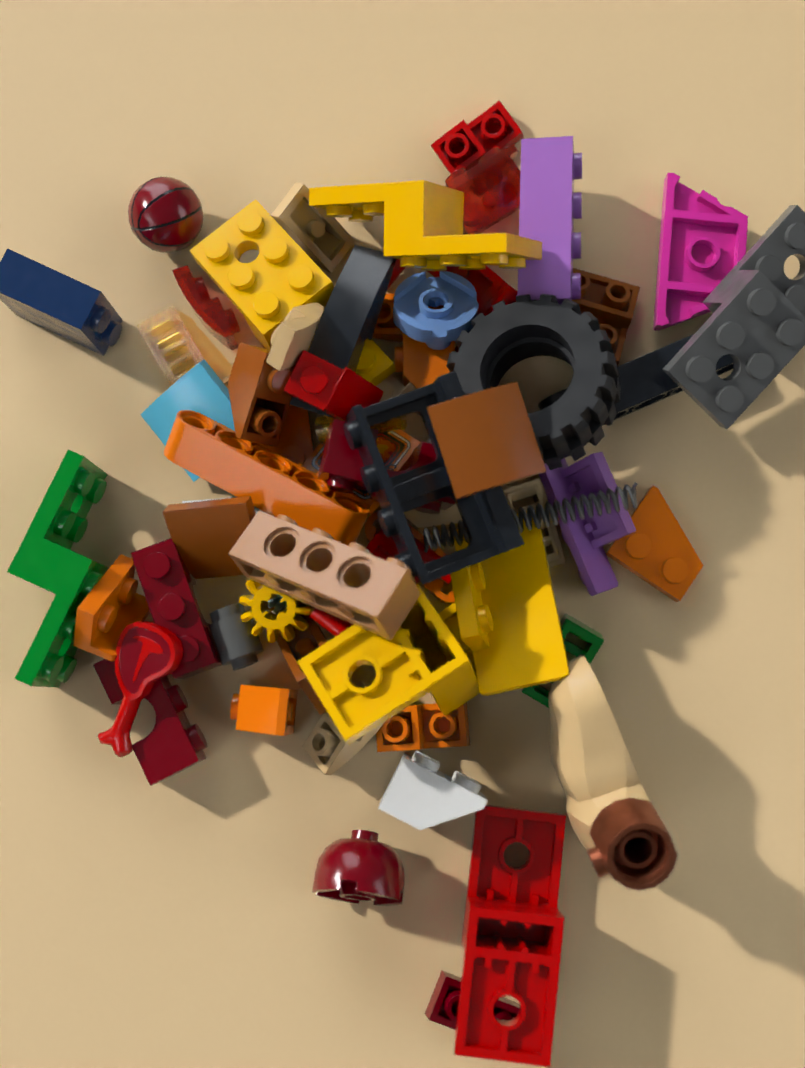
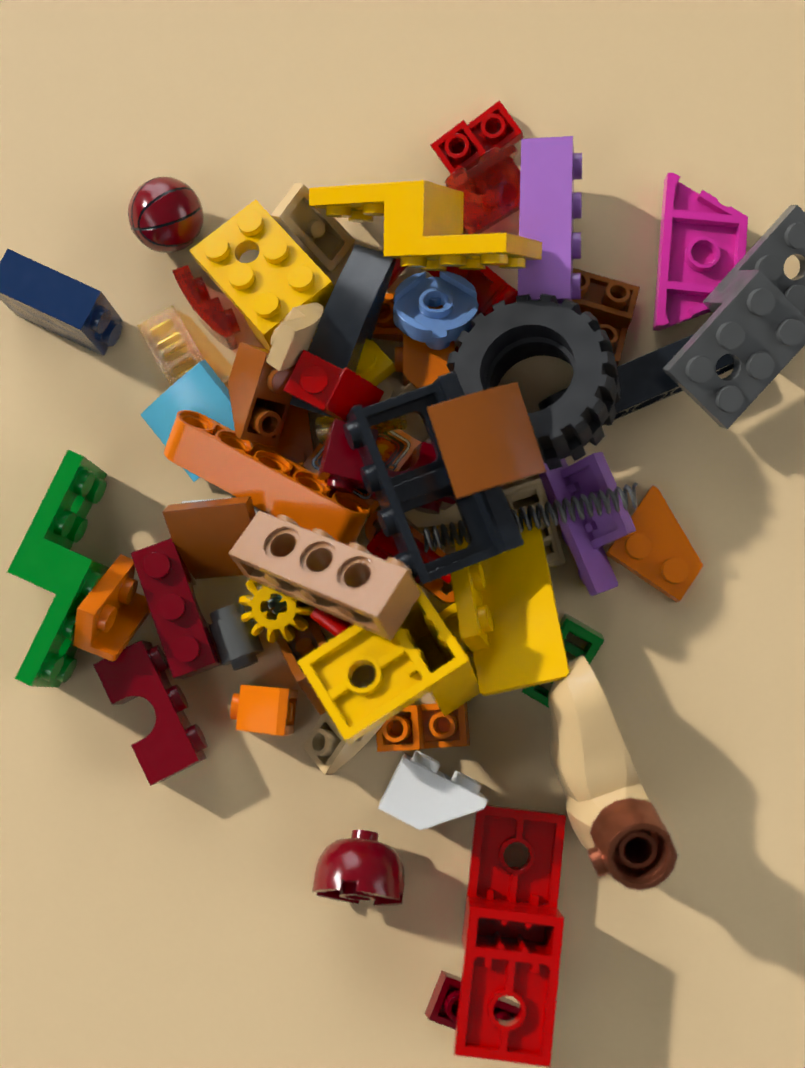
red piece [98,621,184,757] -> none

